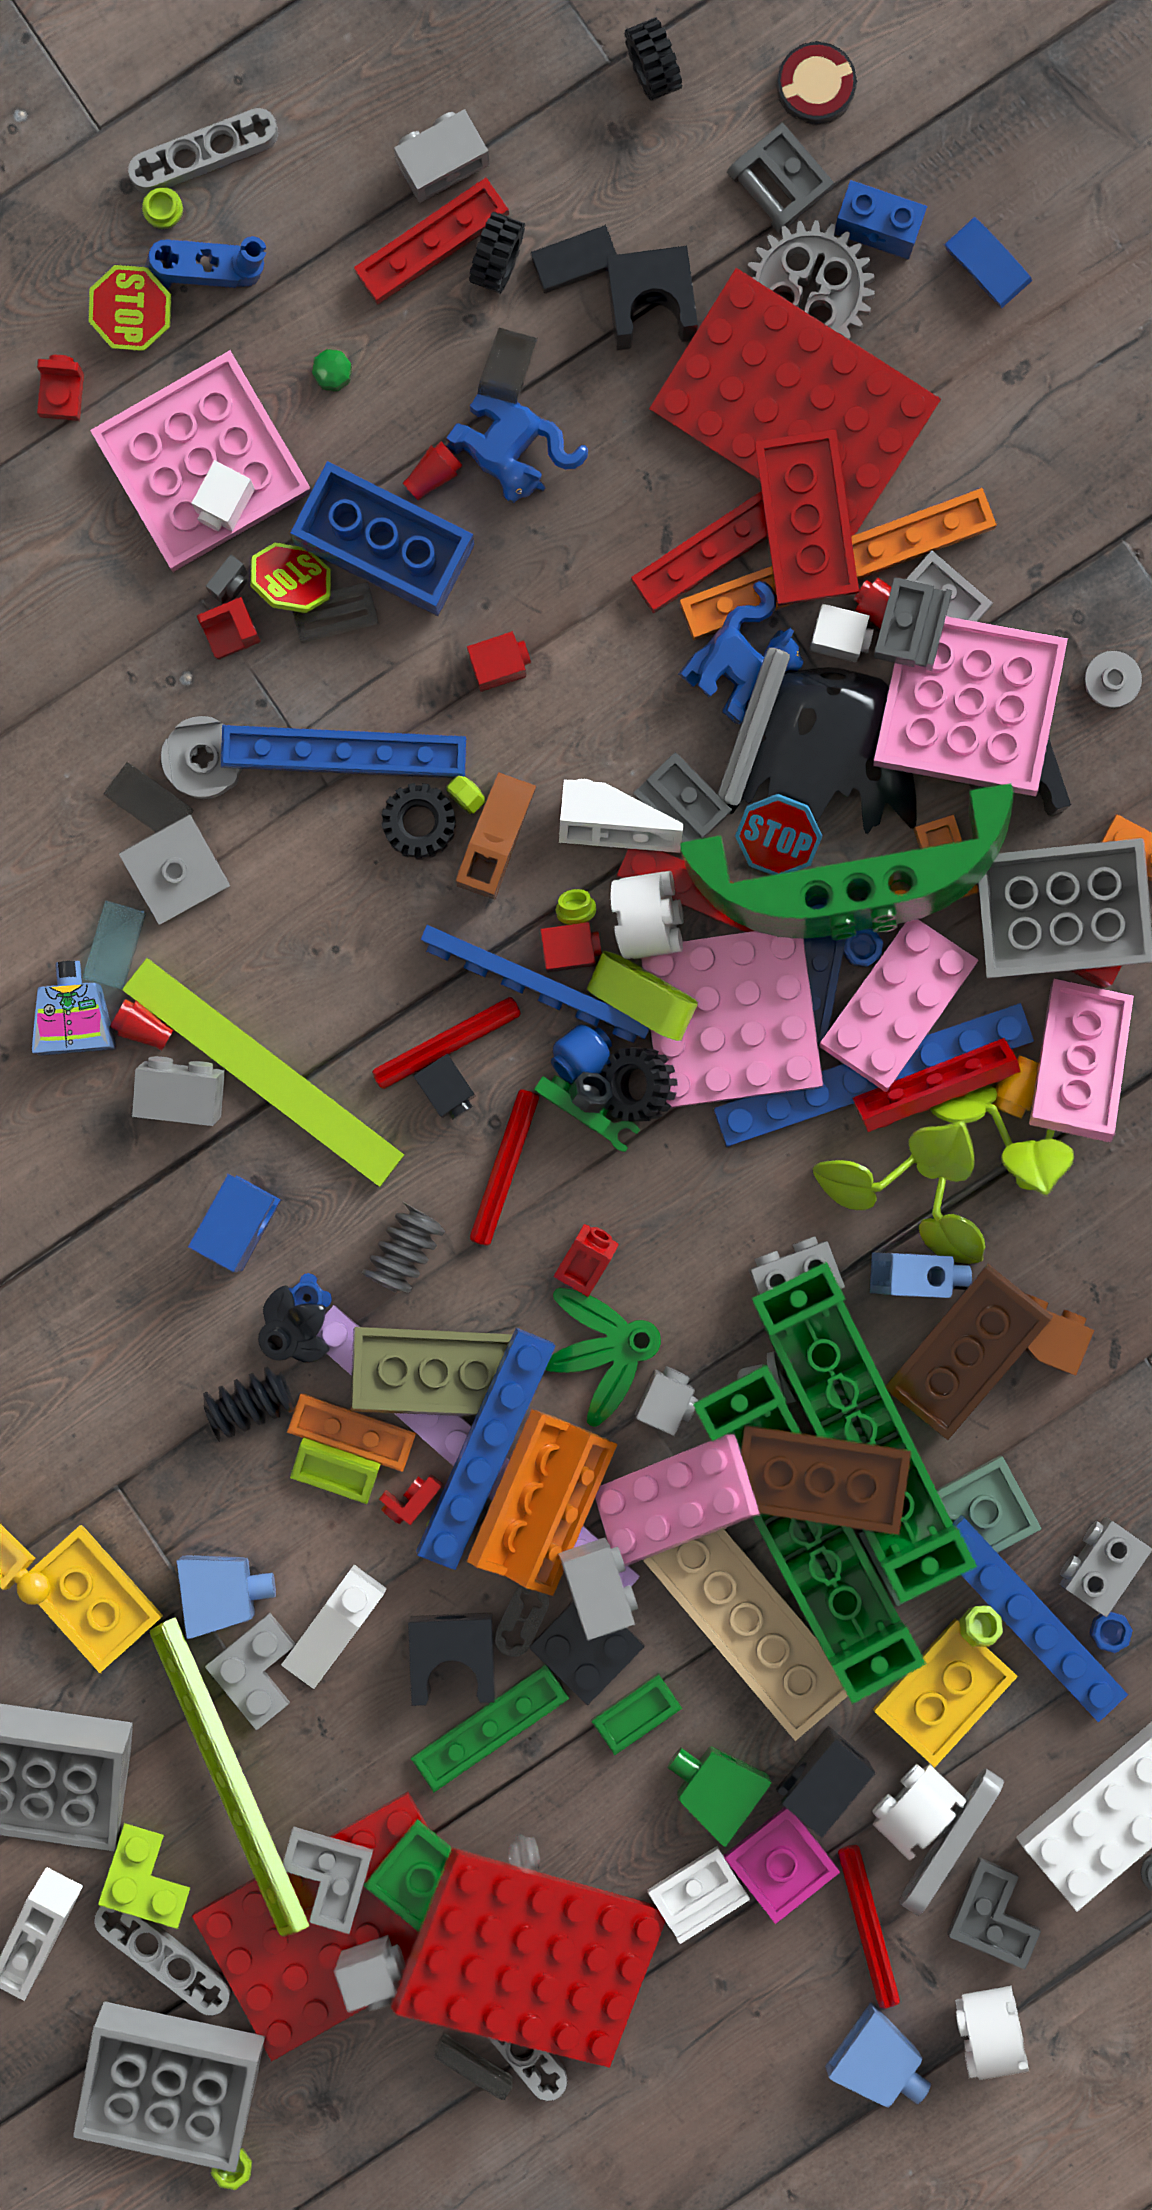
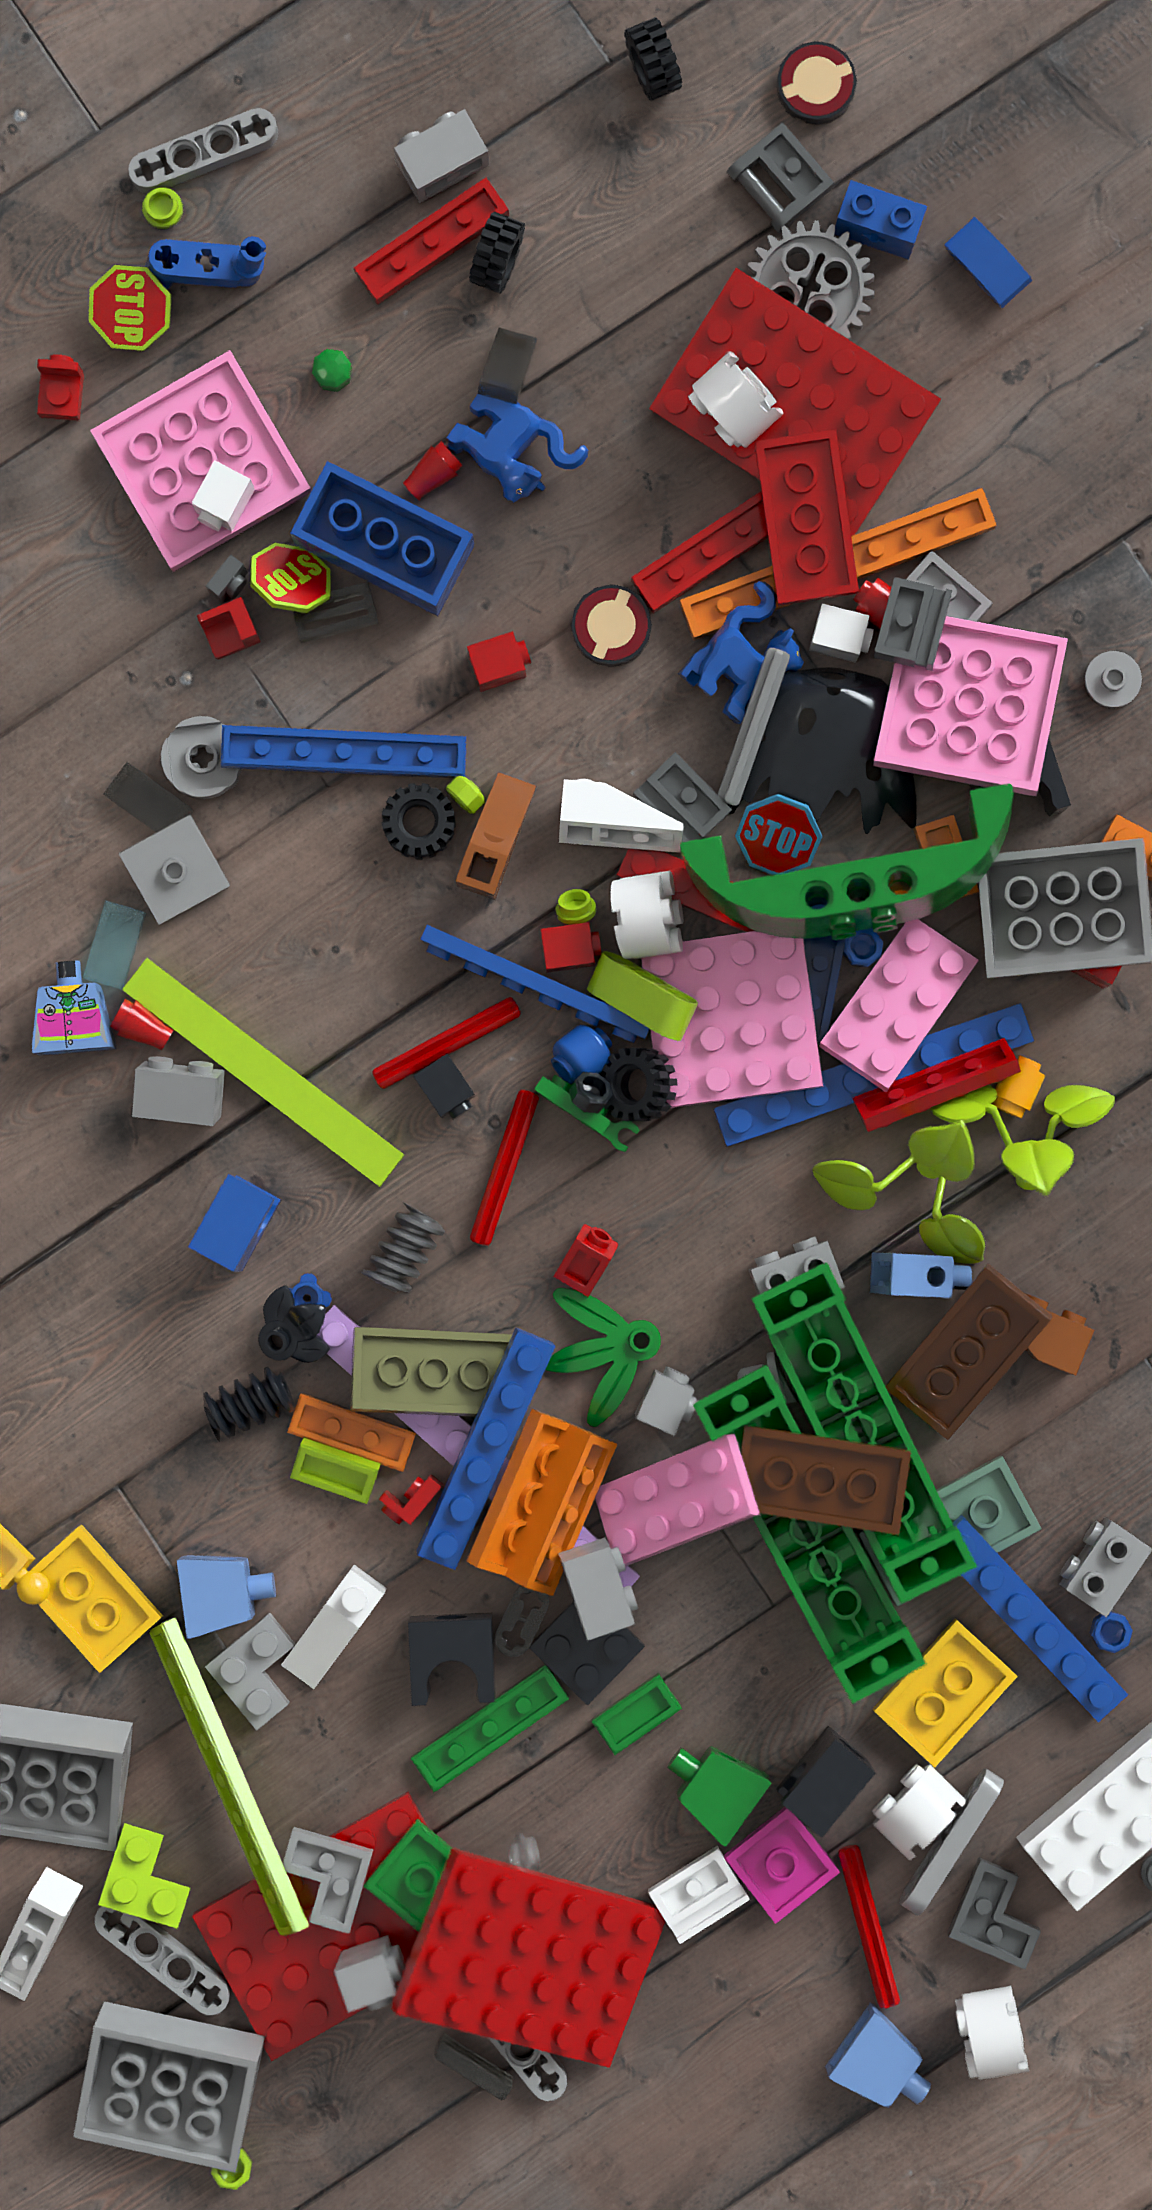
black tile [531,225,617,294] -> none
black piece [606,245,698,350] -> none
tan plate [643,1528,848,1741] -> none
lime tile [960,1606,1003,1647] -> none
bright pink plate [1029,979,1134,1143] -> none
none -> tile [571,584,652,667]
none -> white brick [688,351,784,448]

